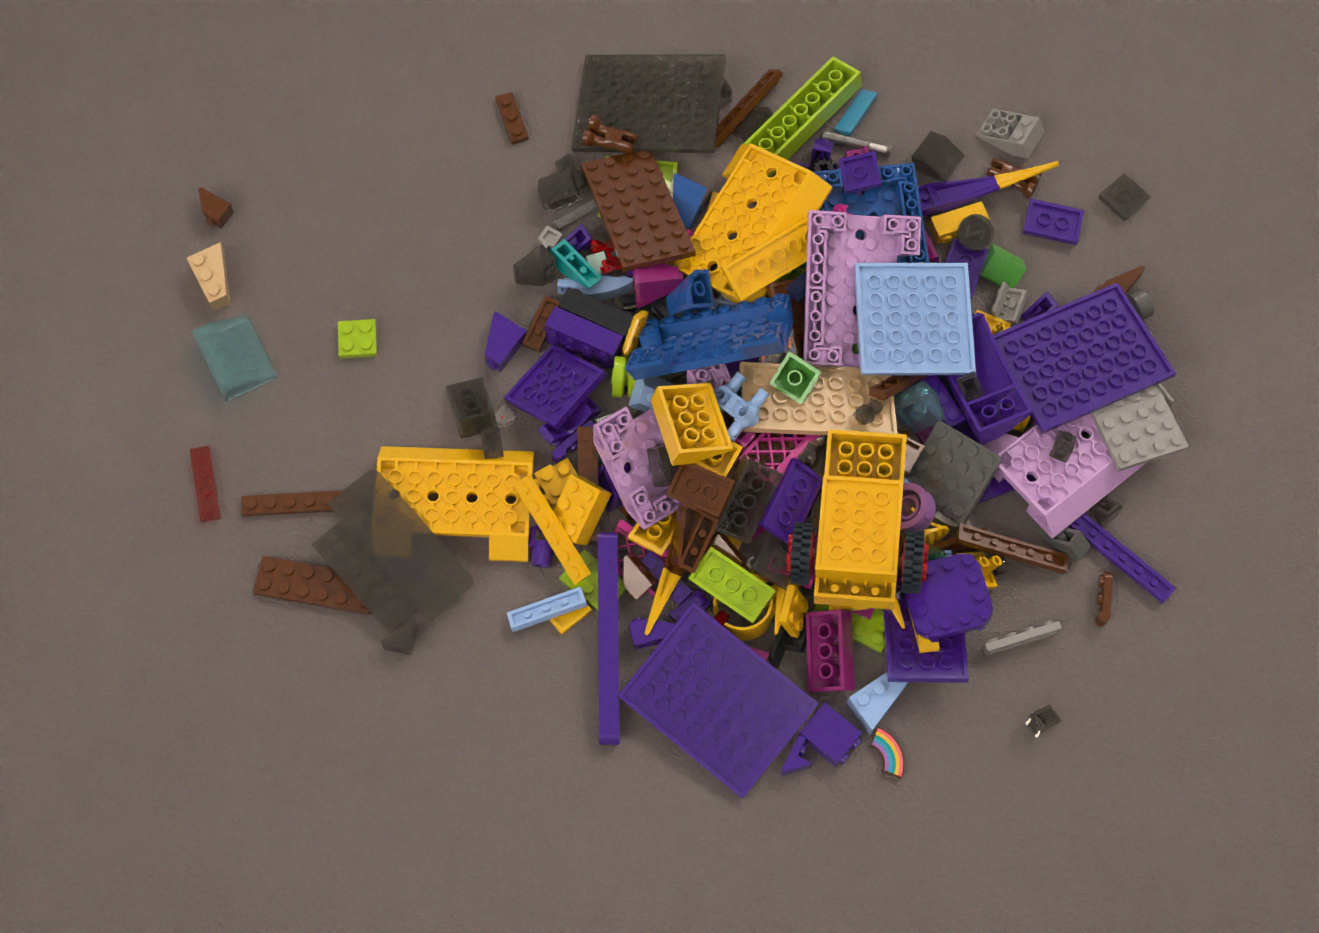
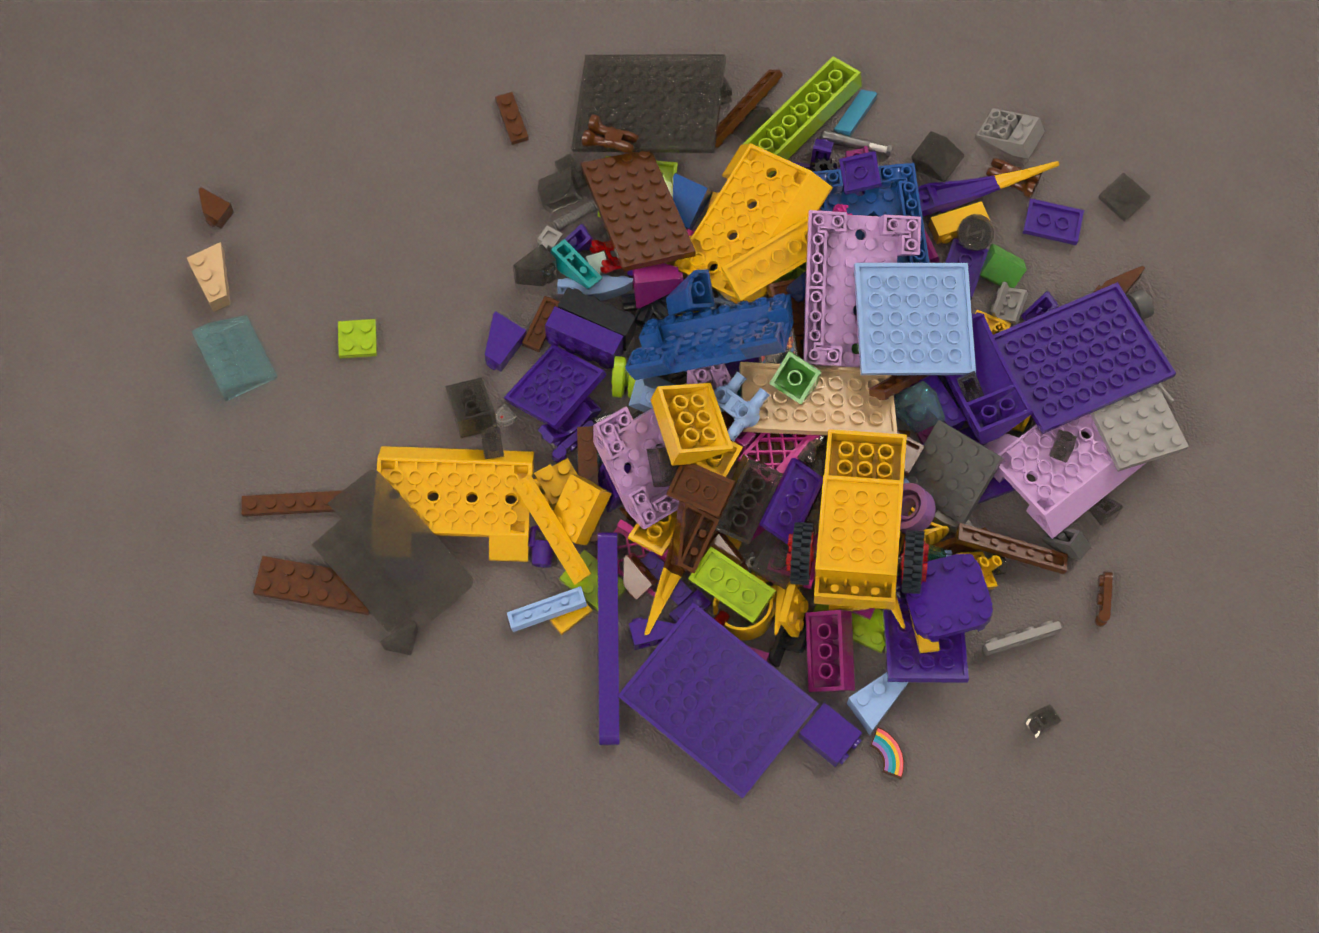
clear red plate [190,446,221,522] -> none
yellow tile [621,310,649,362] -> none
dark purple slope [780,735,812,776] -> none
clear smoke plate [855,400,883,425] -> none
dark purple plate [1026,474,1176,604] -> none

